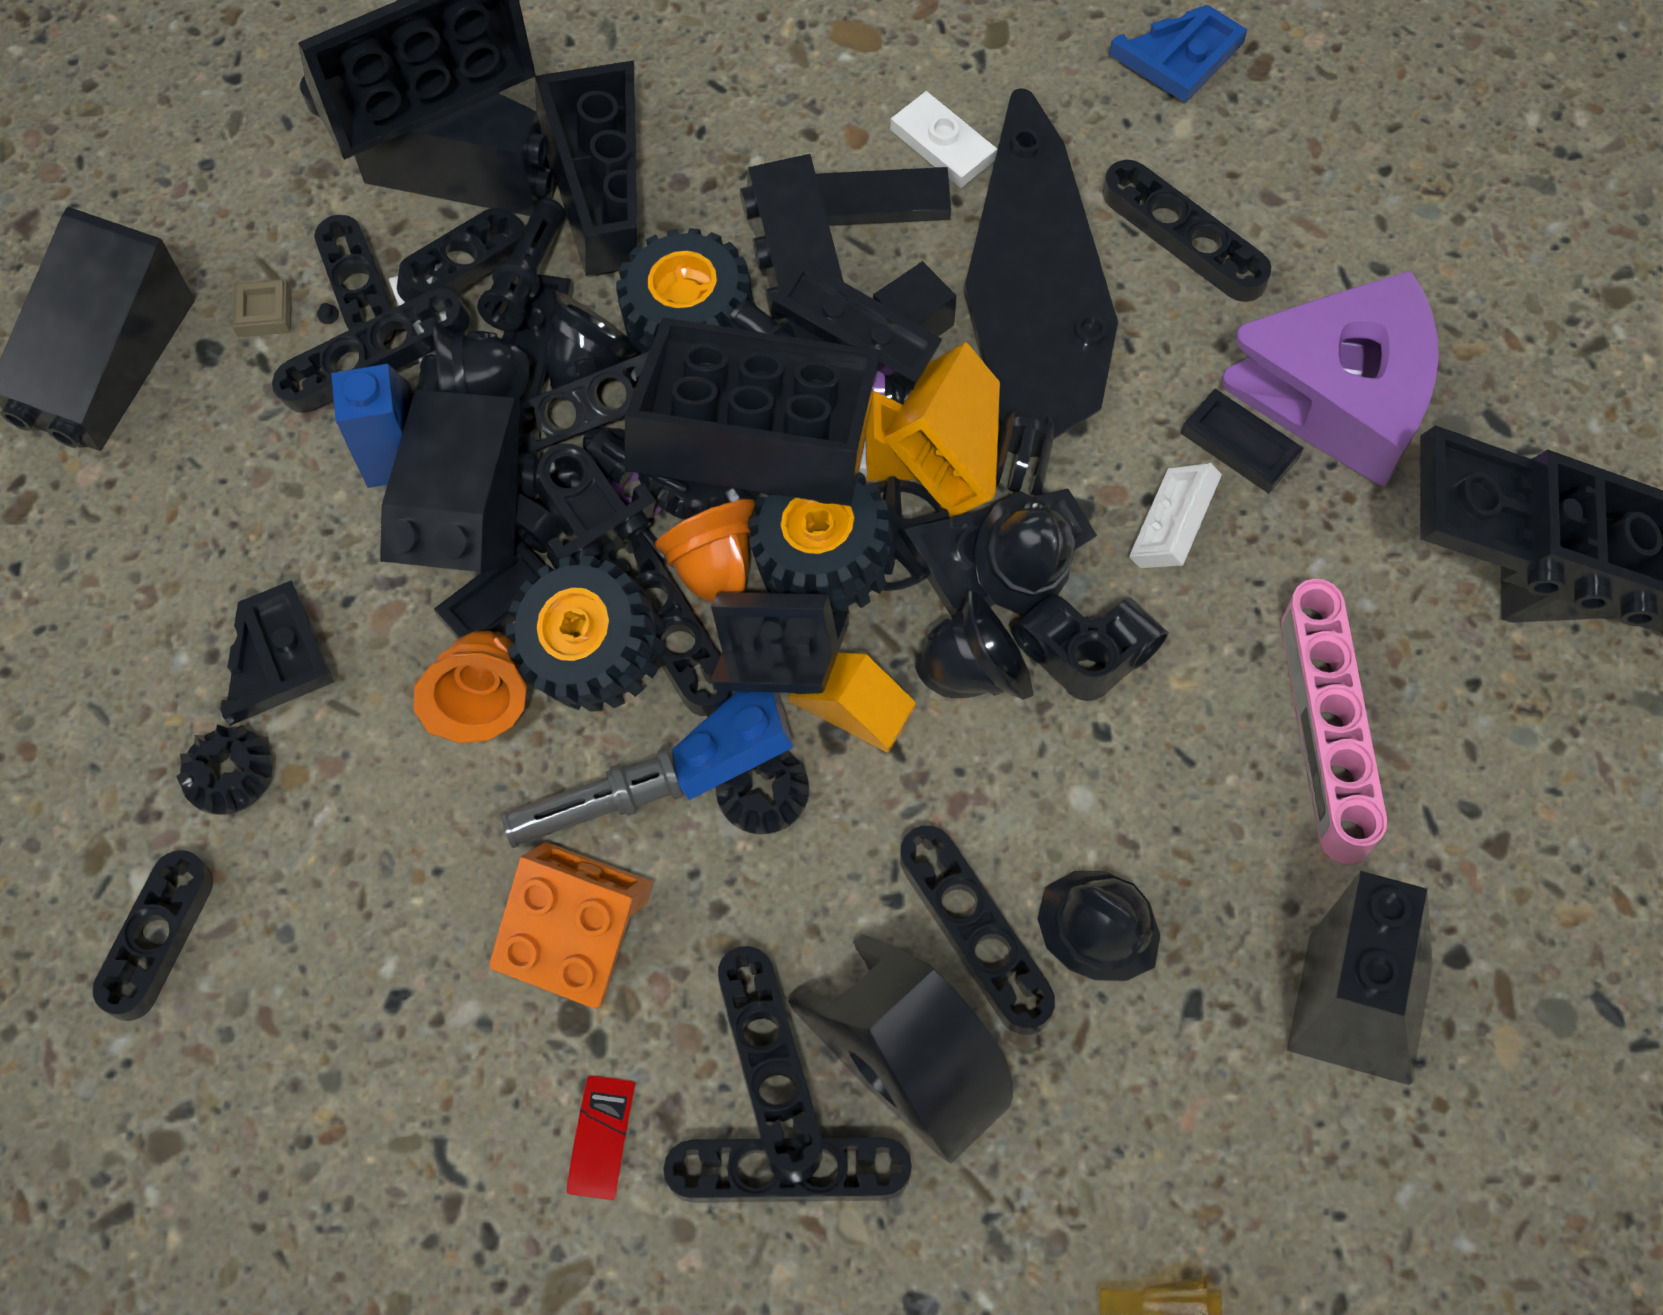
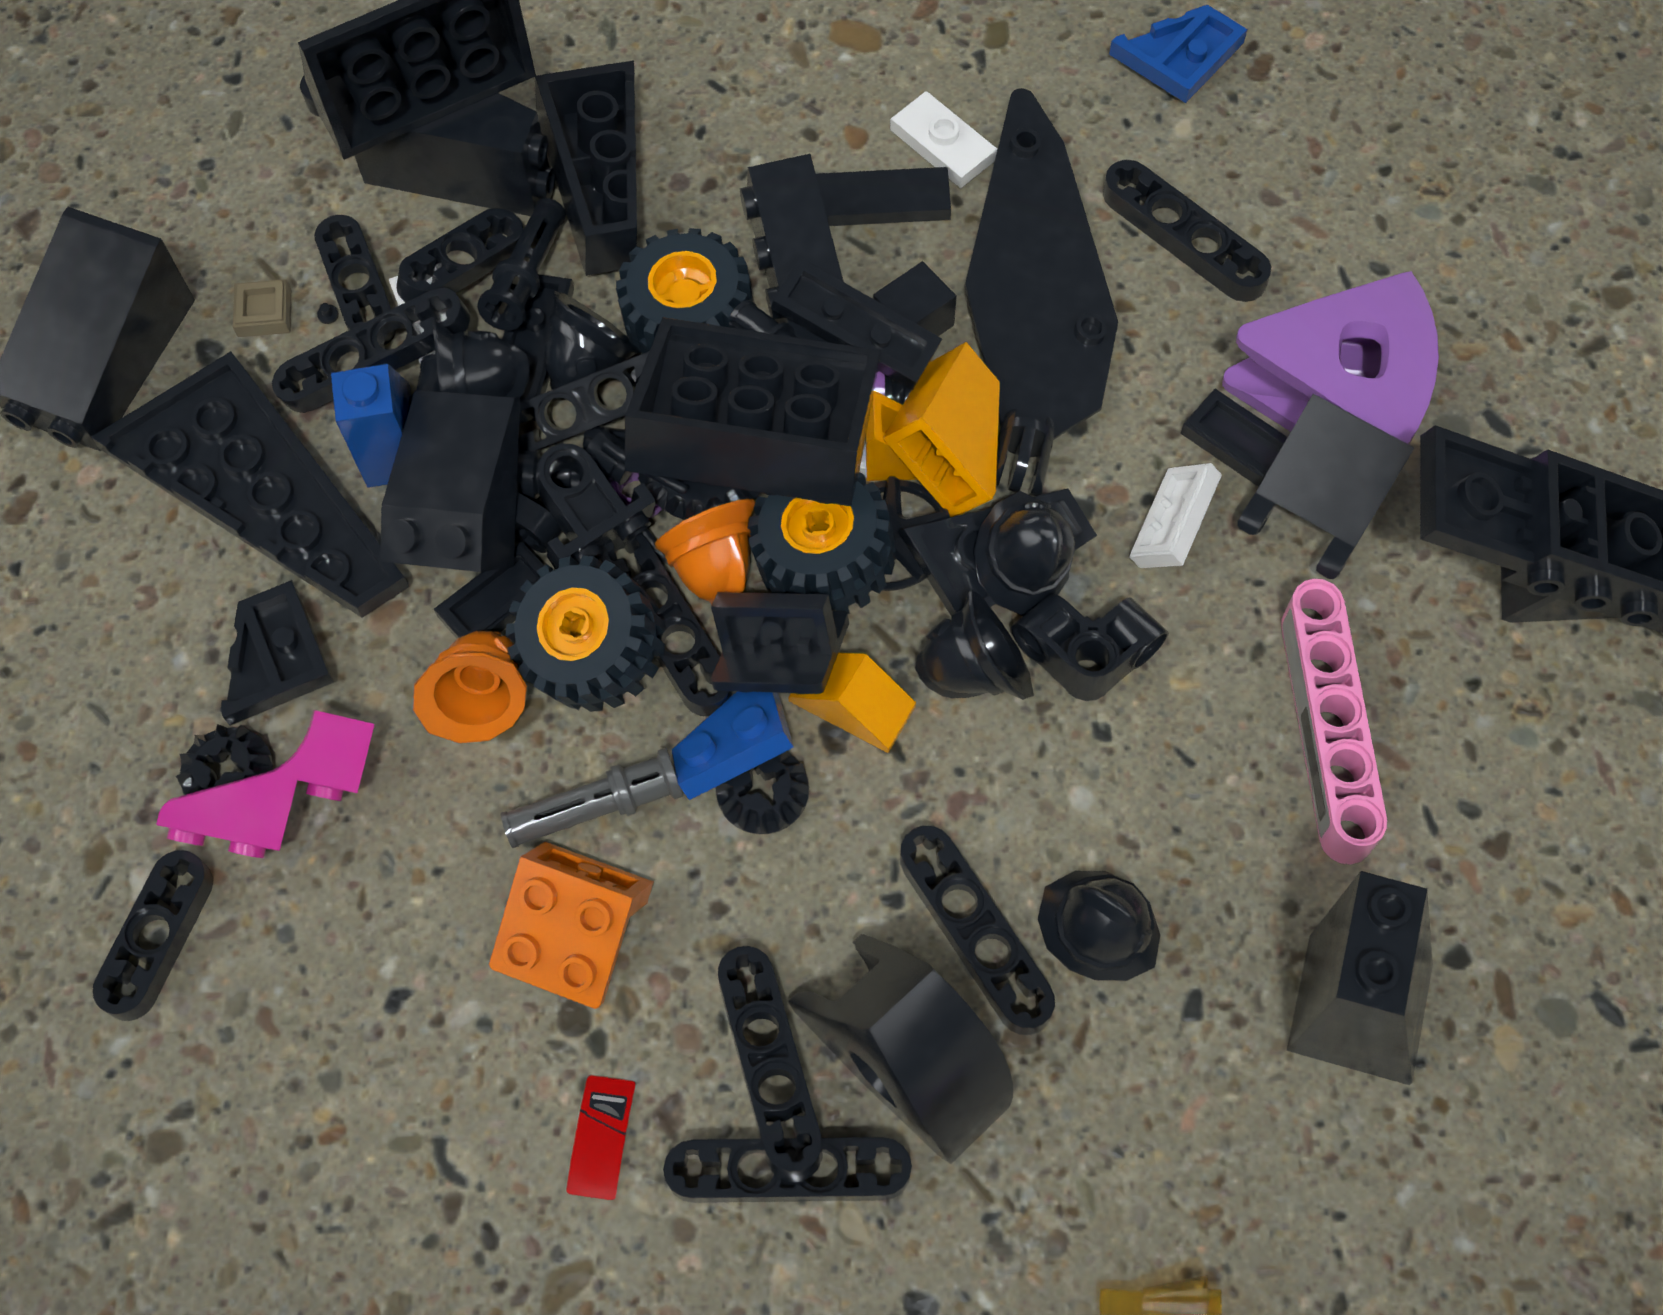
none -> black wing [91,351,409,618]
none -> dark pink arch [156,710,375,858]
none -> black flag [1237,394,1415,579]

